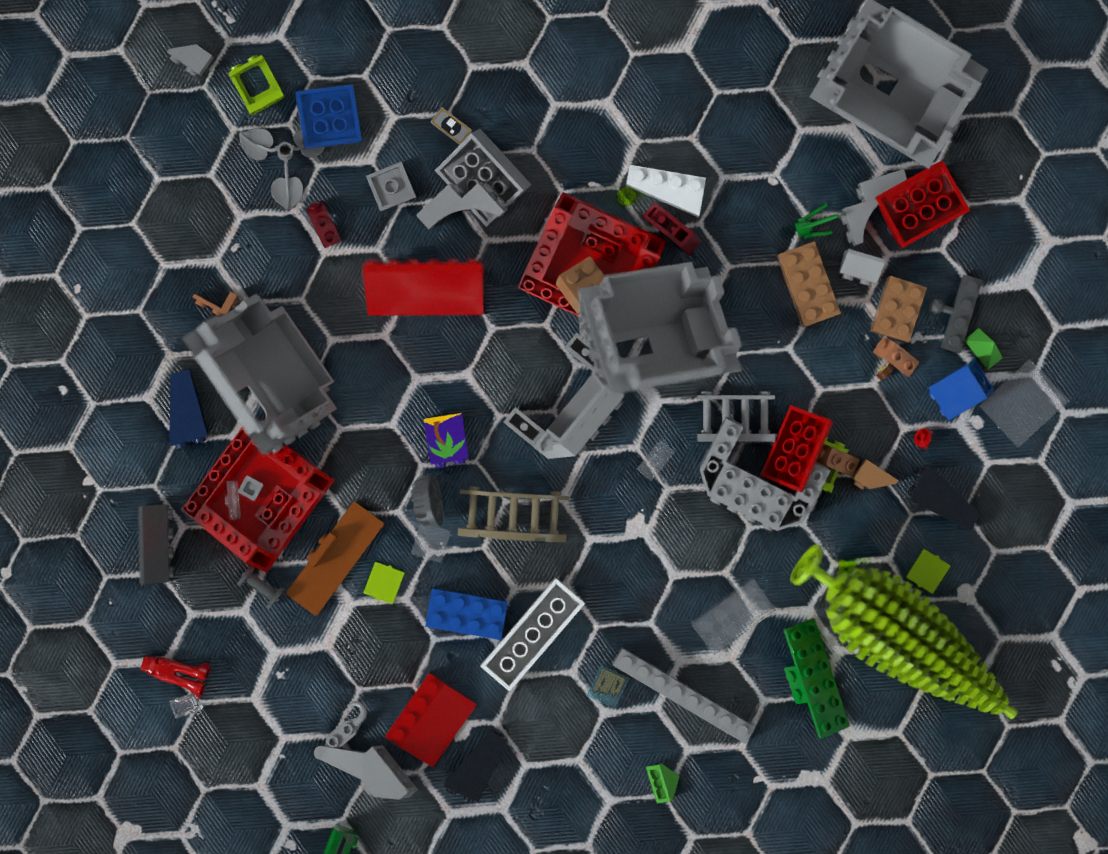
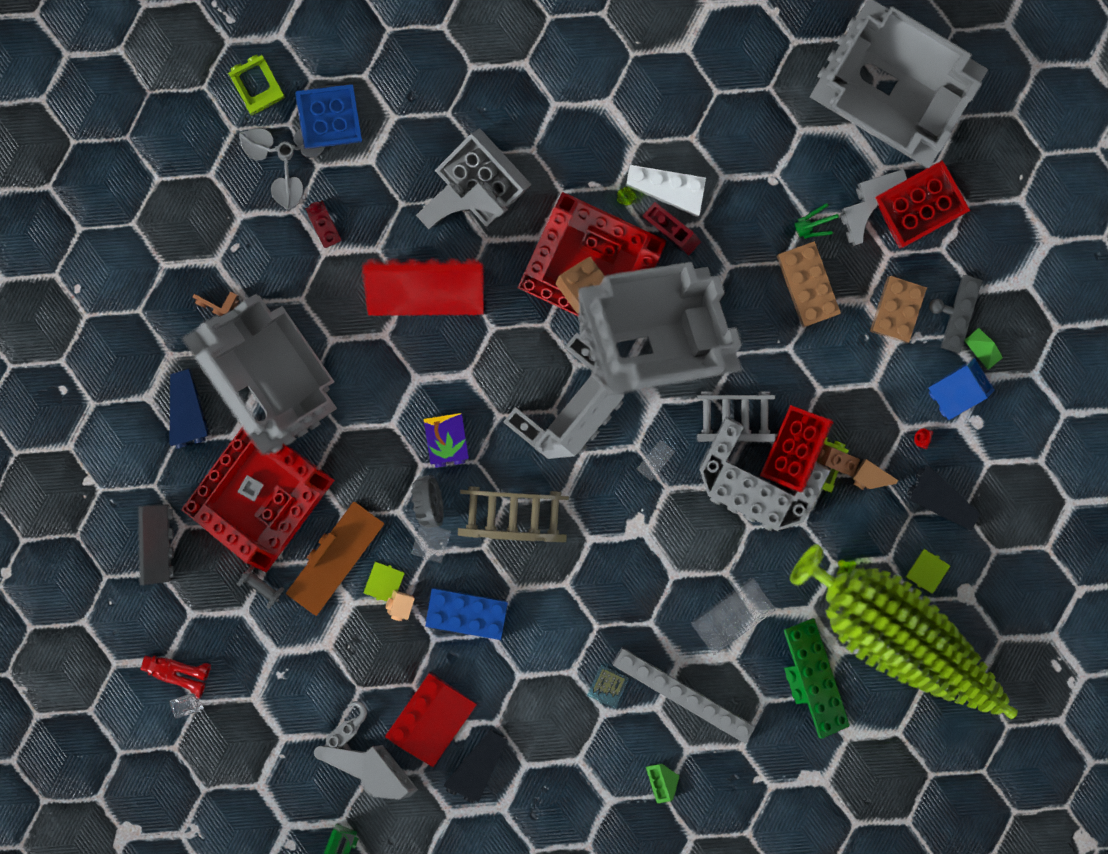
light grey slope [167,44,214,77] -> none
clear plate [225,481,240,520] -> none
light grey plate [366,162,416,212] -> none
tile [430,107,472,145] -> none
white brick [480,577,585,692] -> none
light grey slope [838,249,886,286] -> none
nougat bracket [873,337,919,377] -> none
reddish brown tile [876,362,894,380] -> none
clear piece [979,359,1068,448] -> none
none -> light nougat brick [386,590,415,621]

